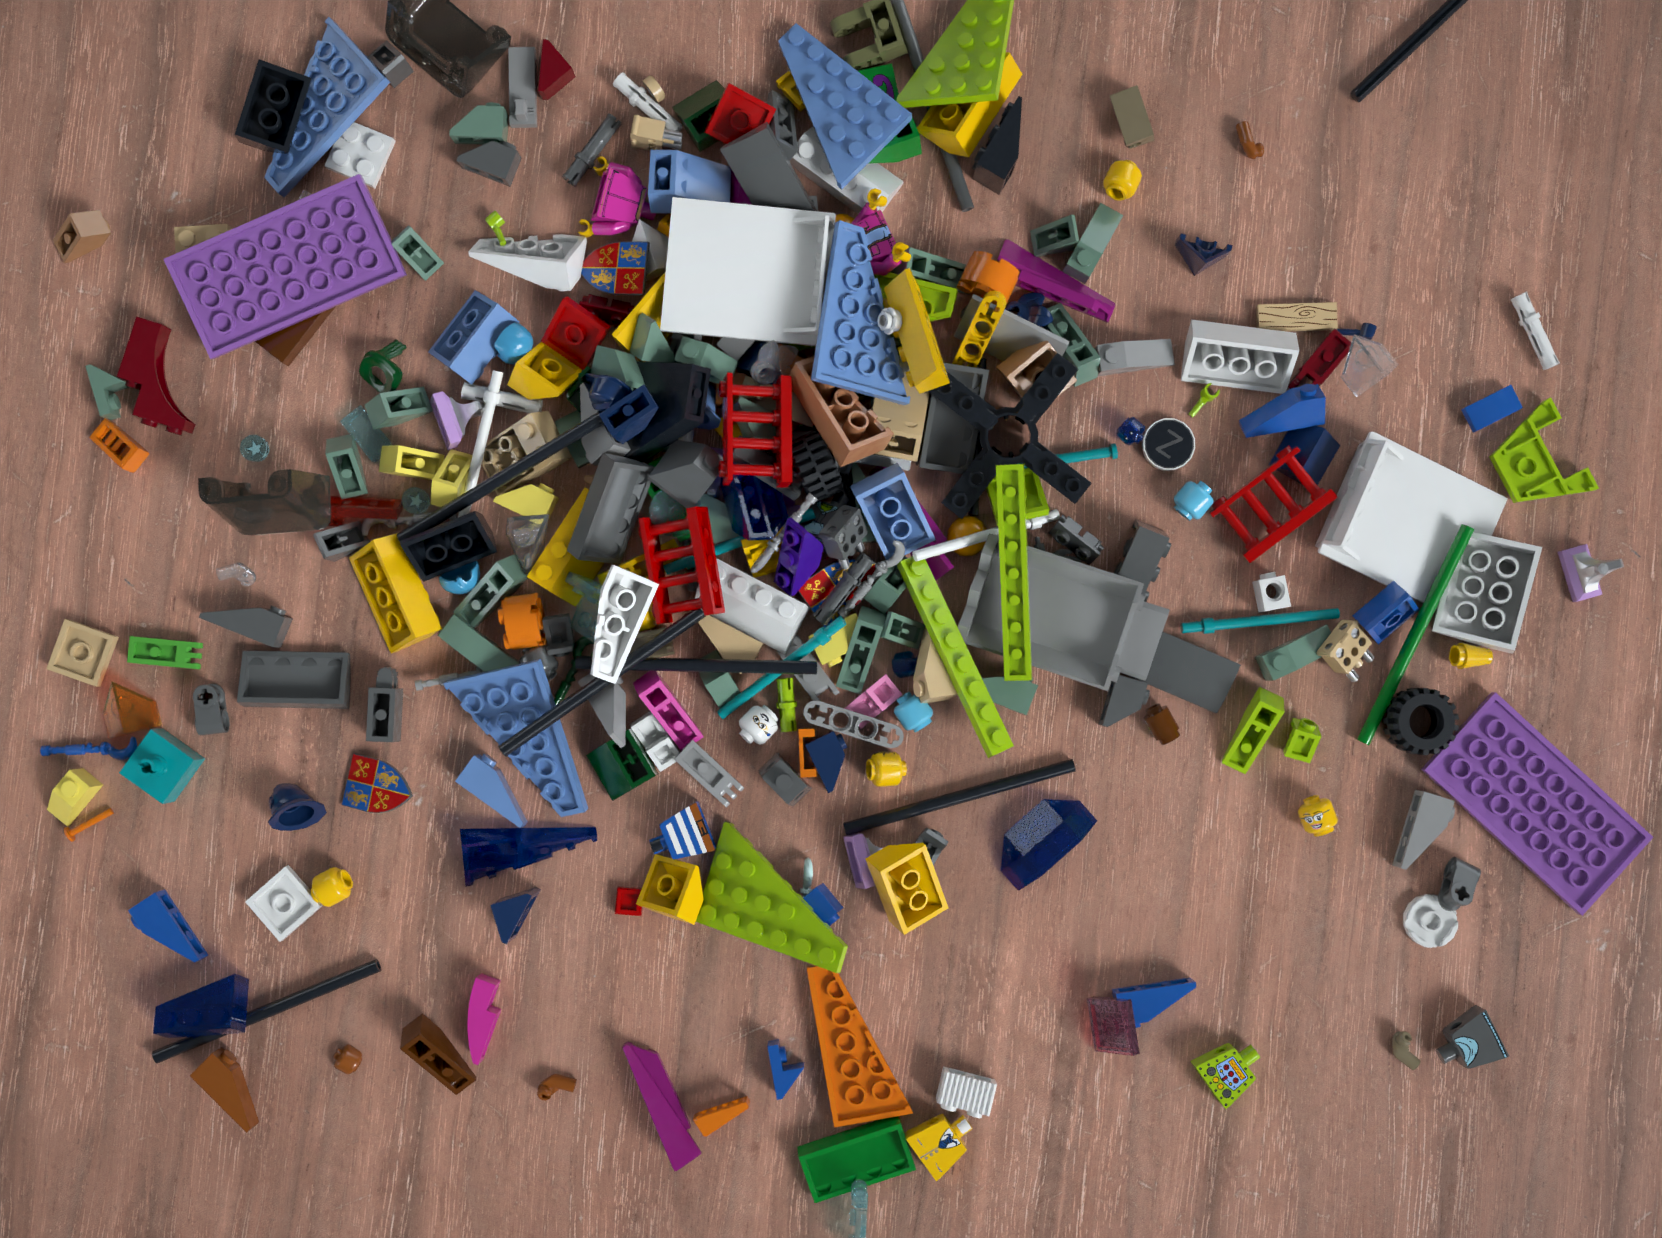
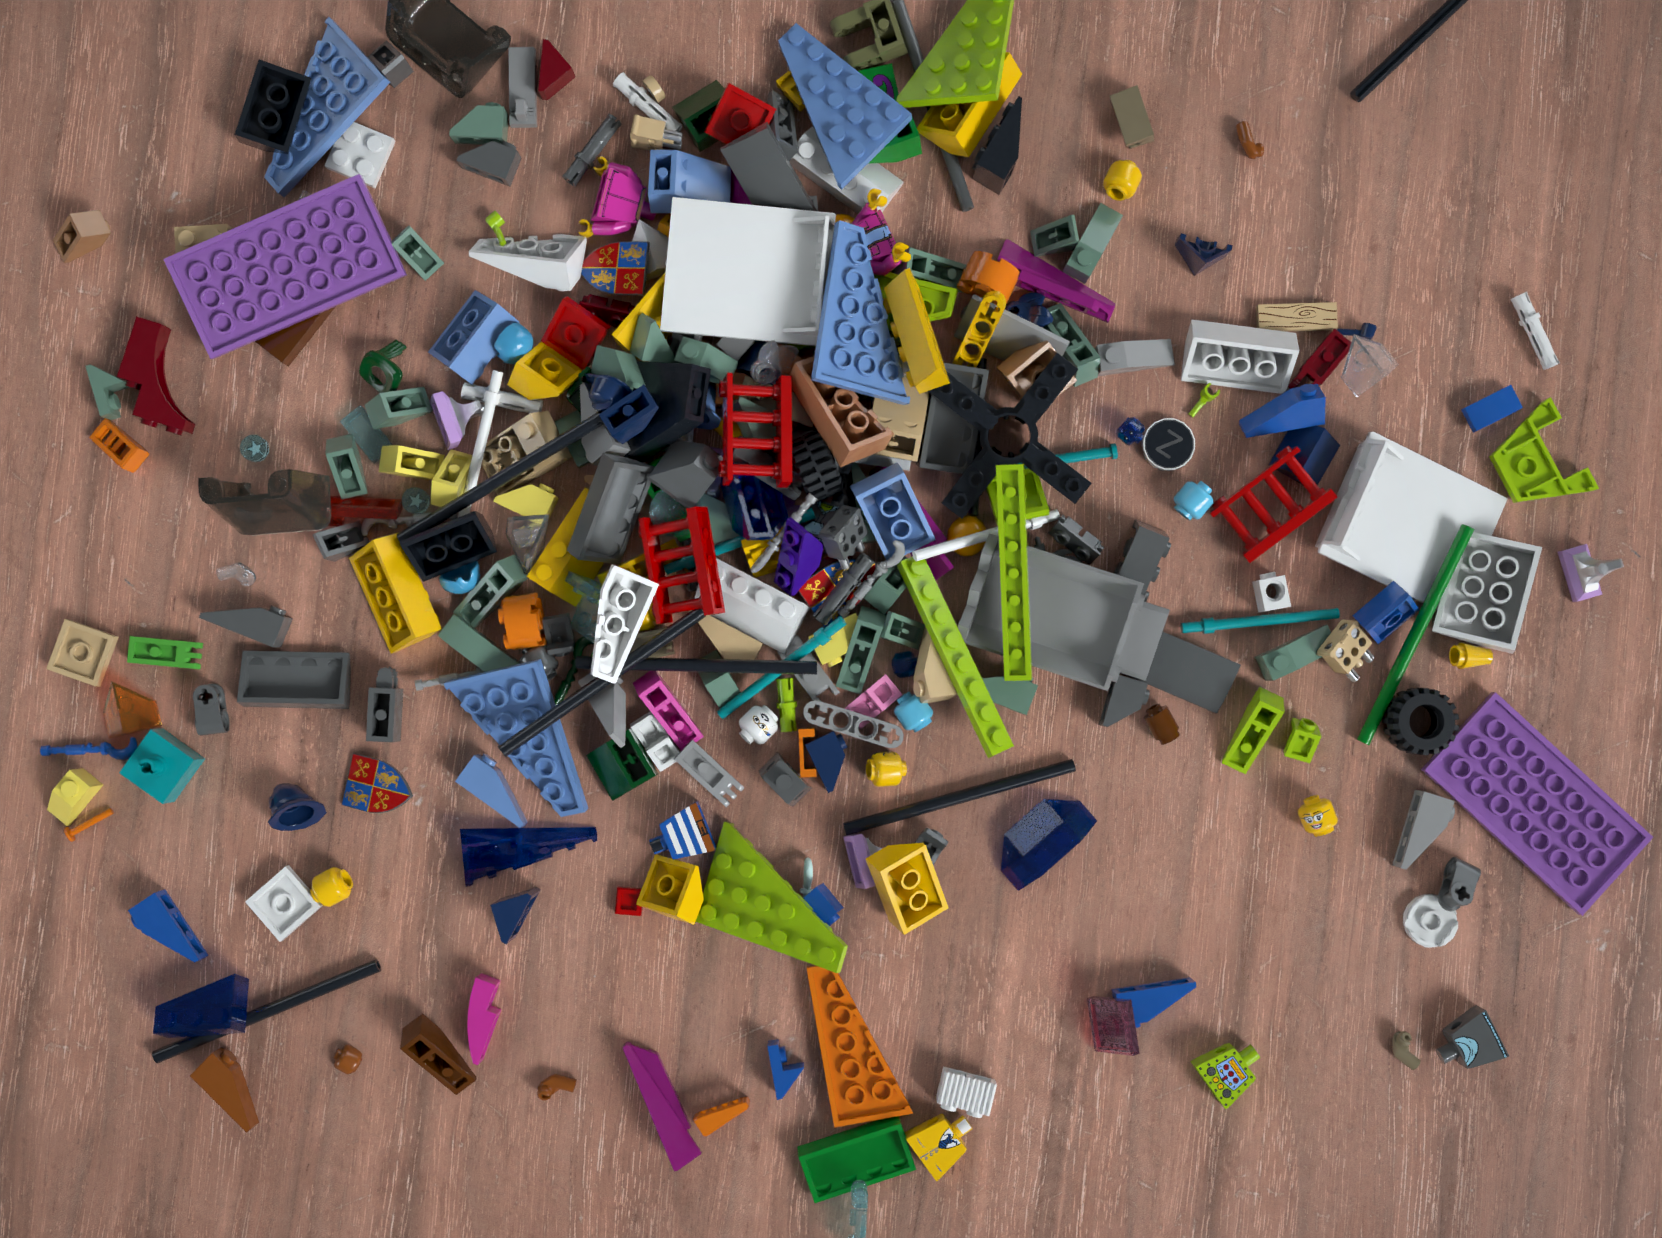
white plate [877,307,902,335] -> none

